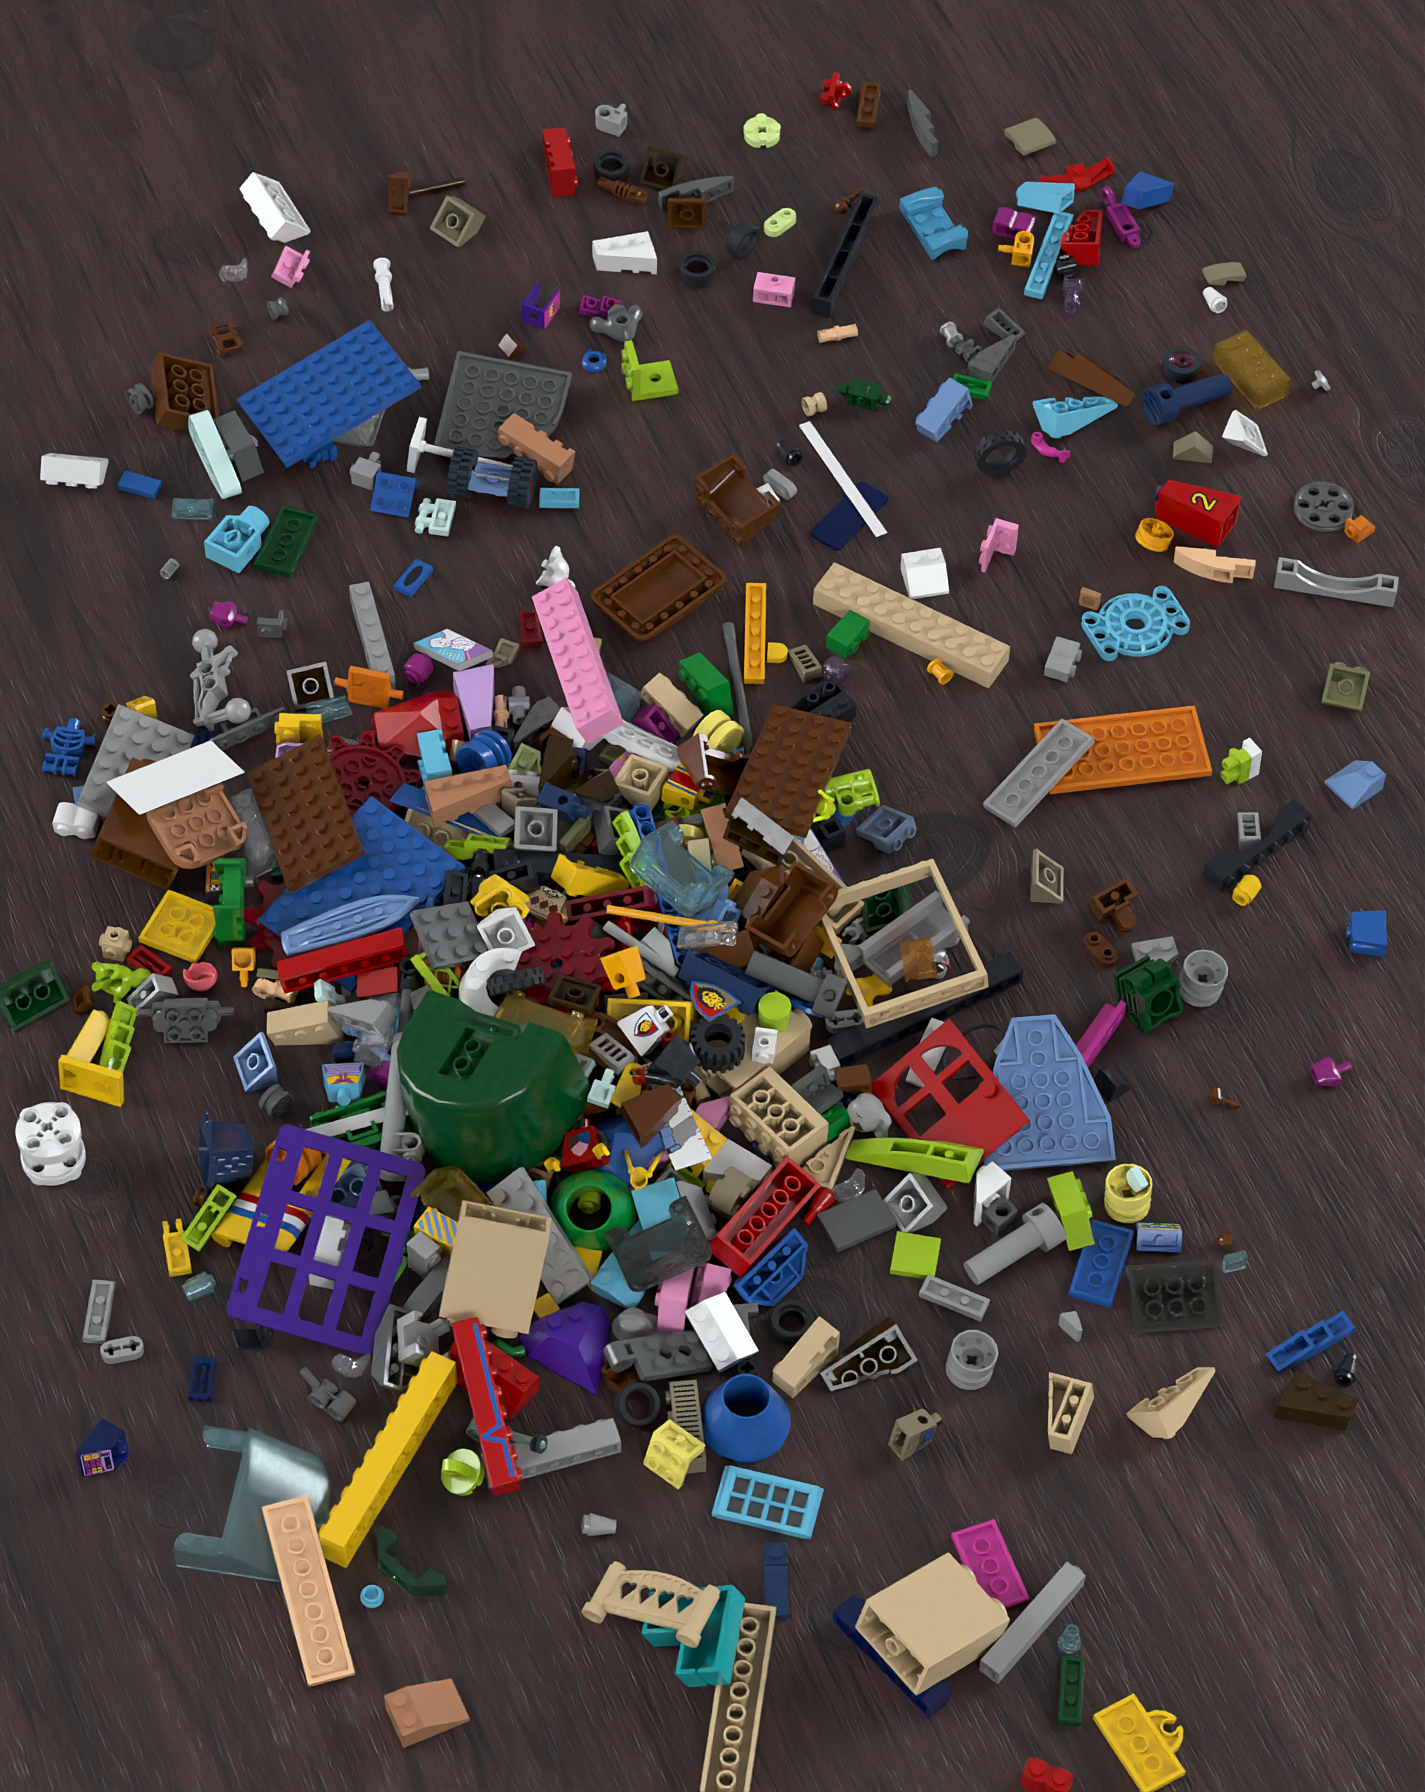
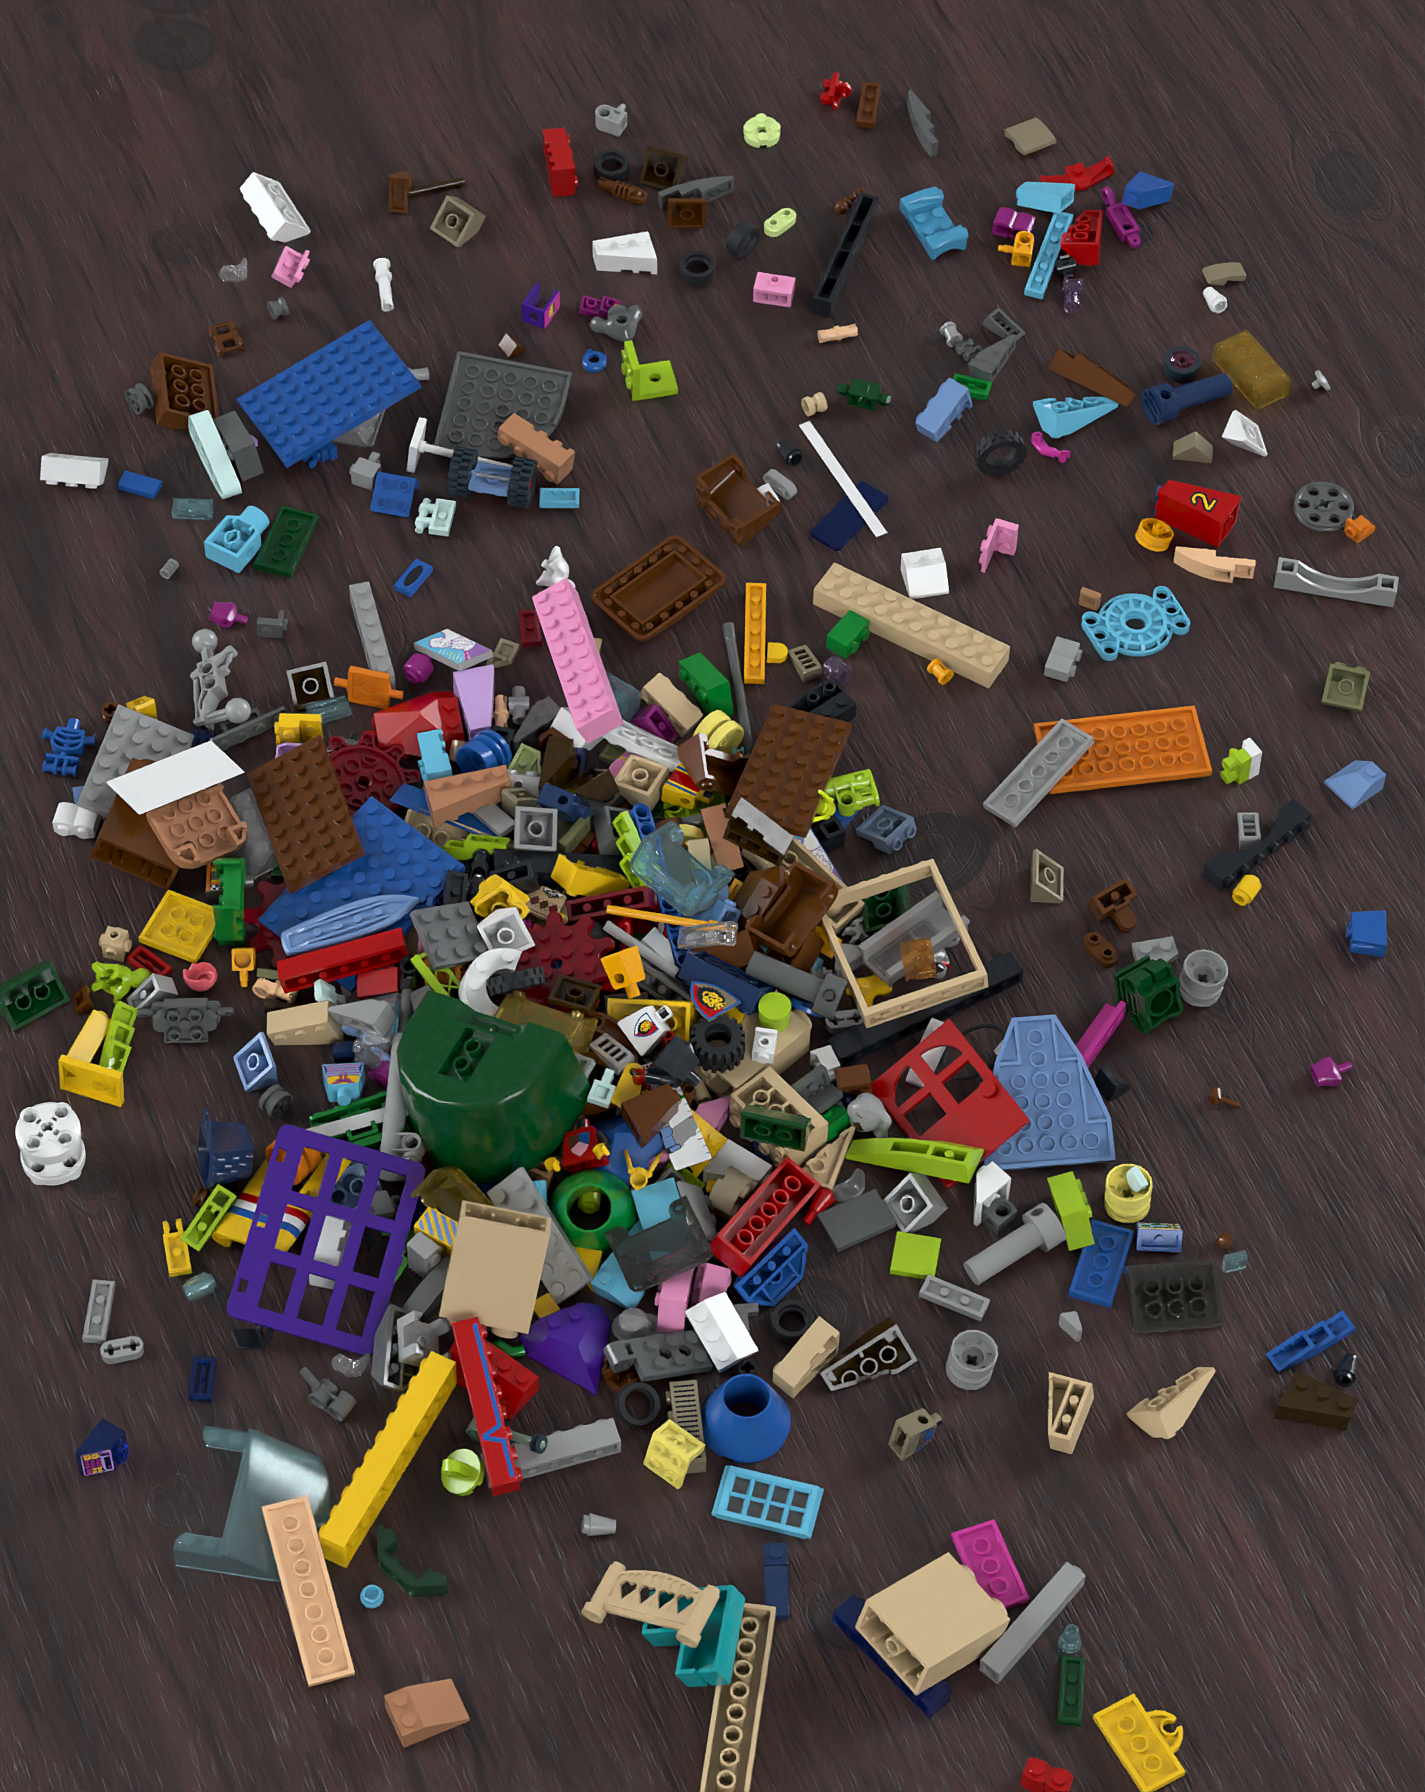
none -> dark green slope [740,1104,811,1152]

